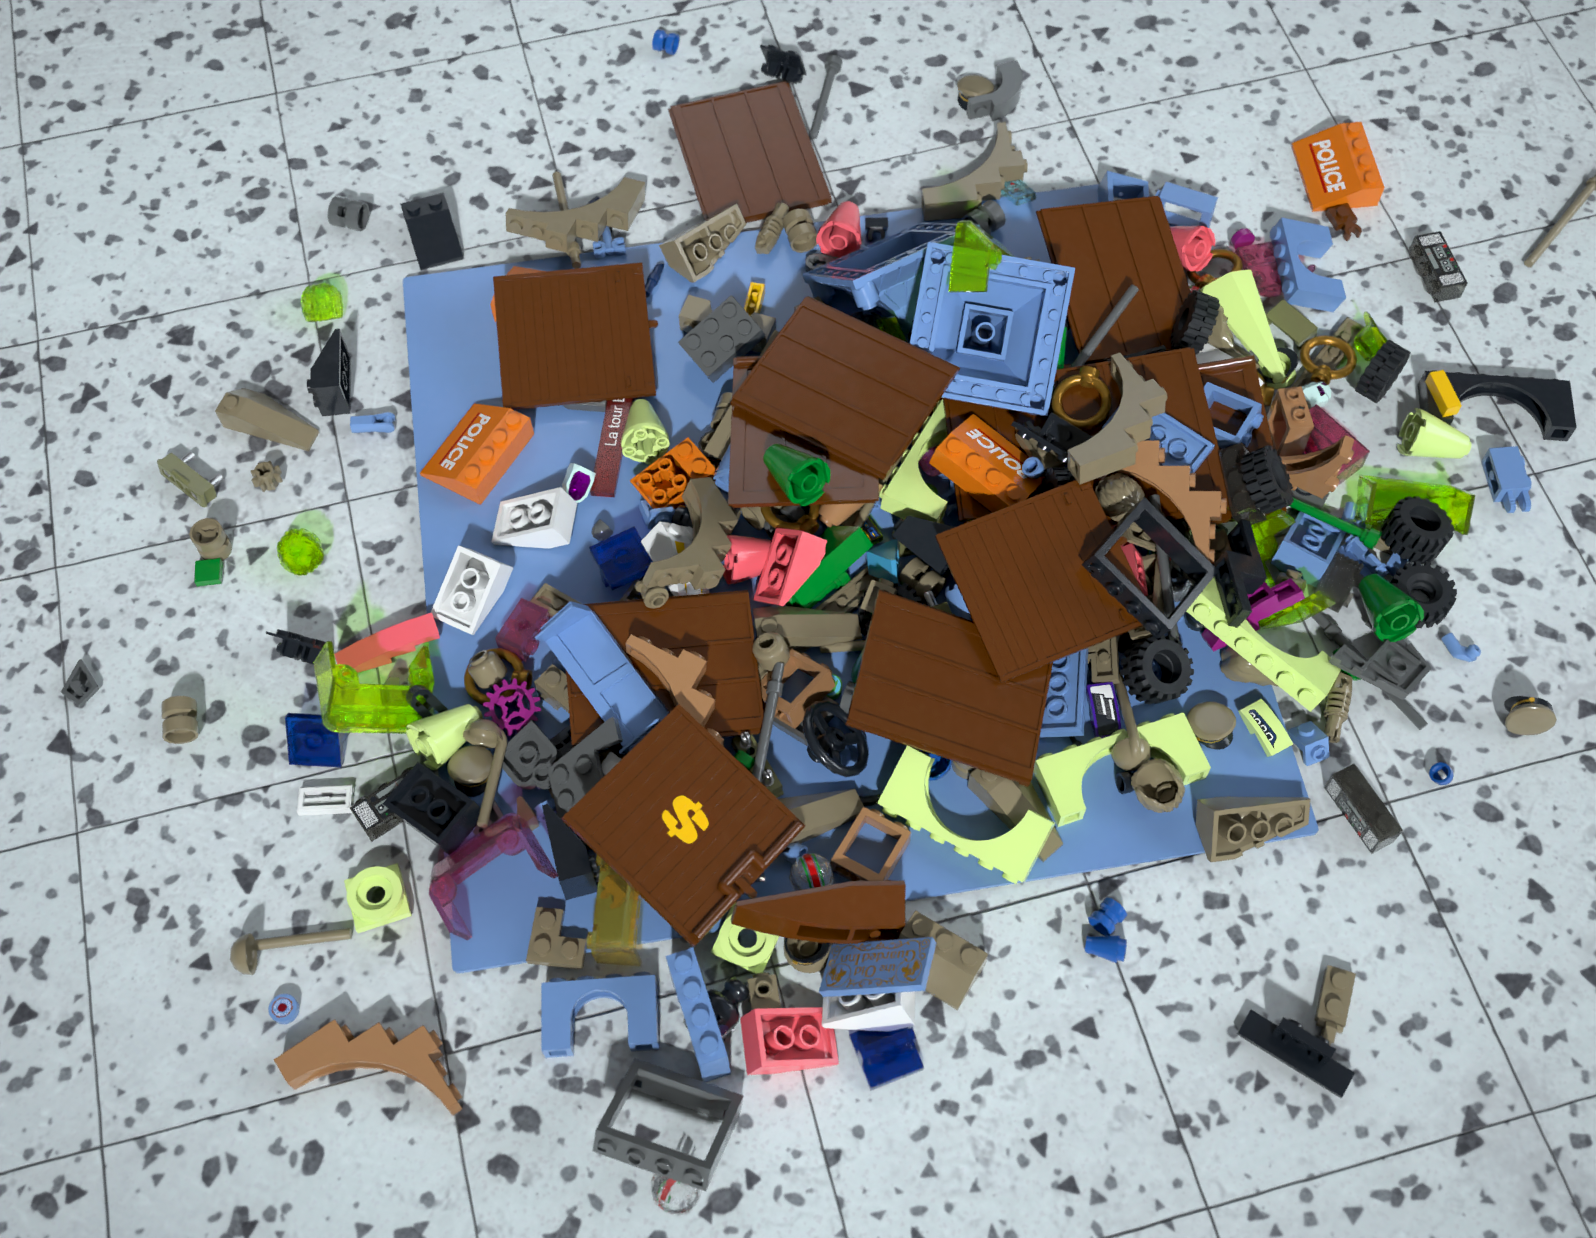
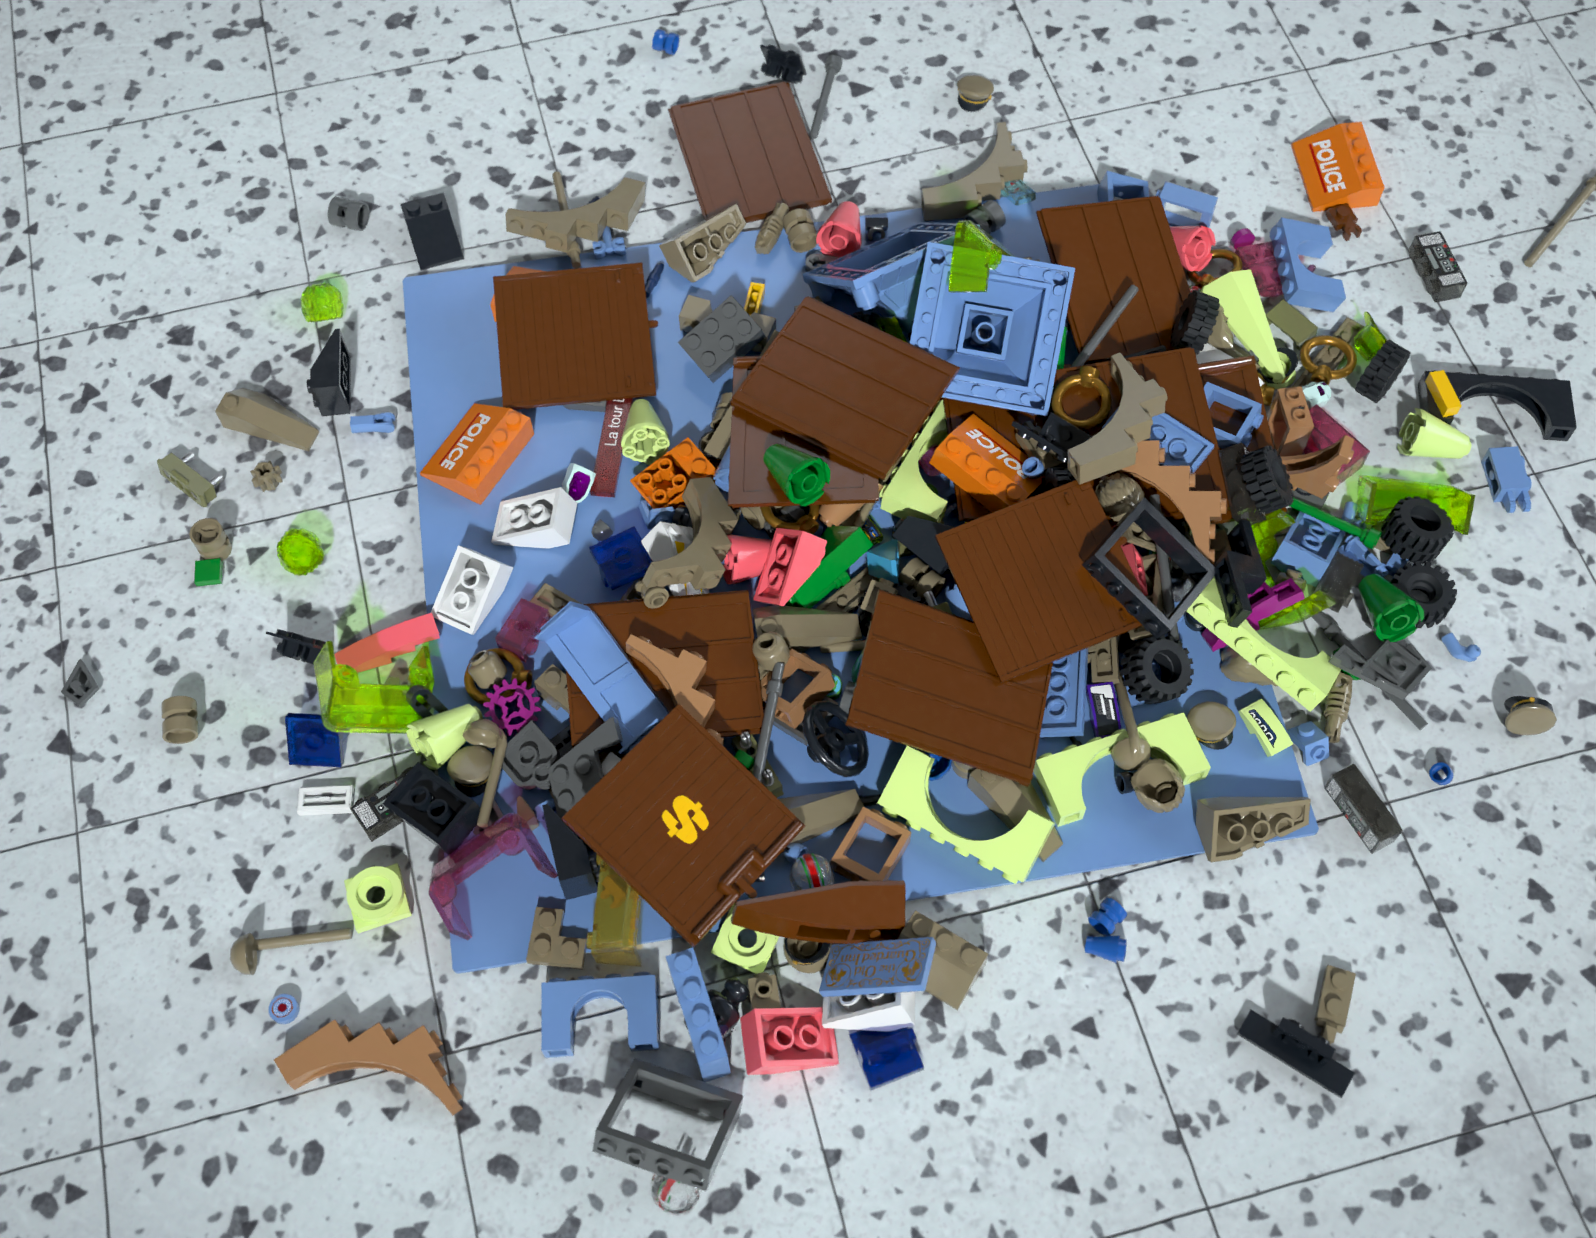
dark grey arch [967,61,1023,121] -> none

